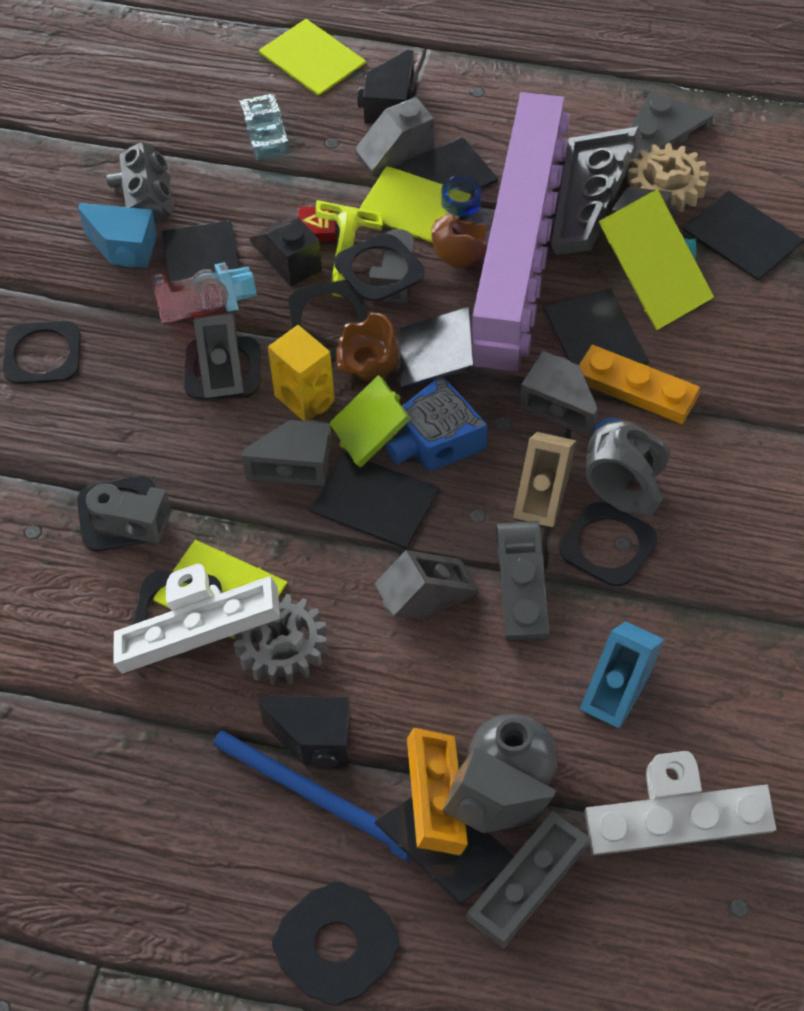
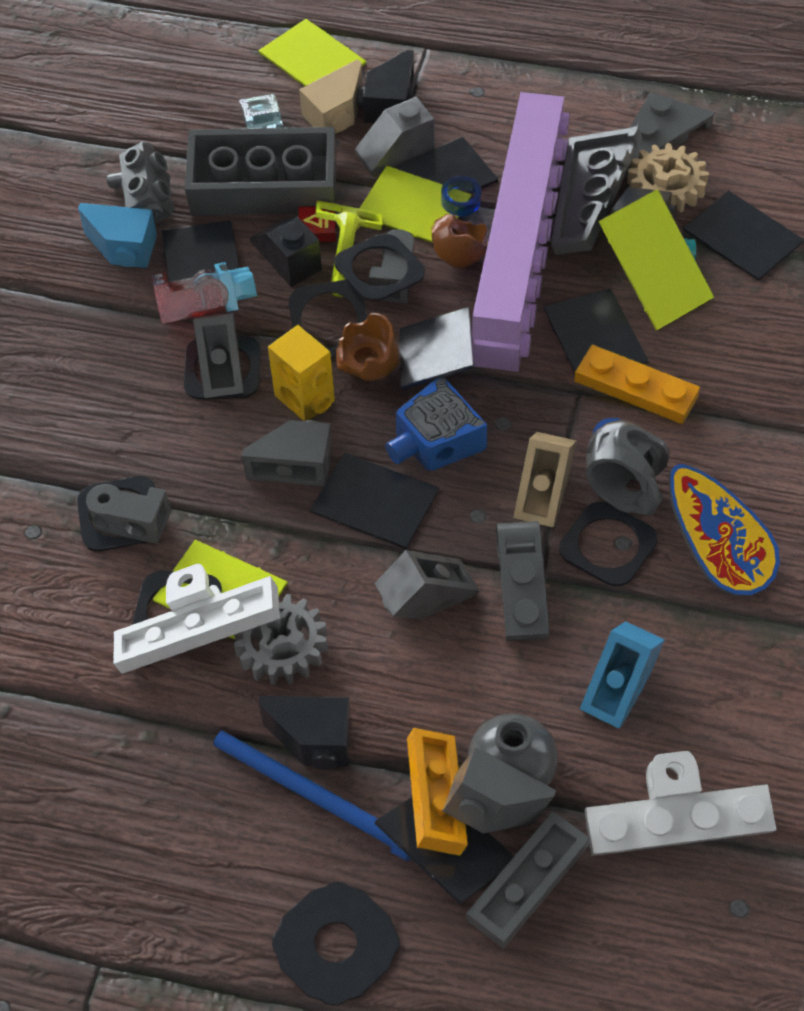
black piece [3,321,80,384] -> none
lime piece [330,375,411,467] -> none
flat silver slope [521,351,598,438] -> none
none -> dark grey brick [185,127,337,215]
none -> tan slope [299,59,363,134]
none -> shield [669,464,780,596]

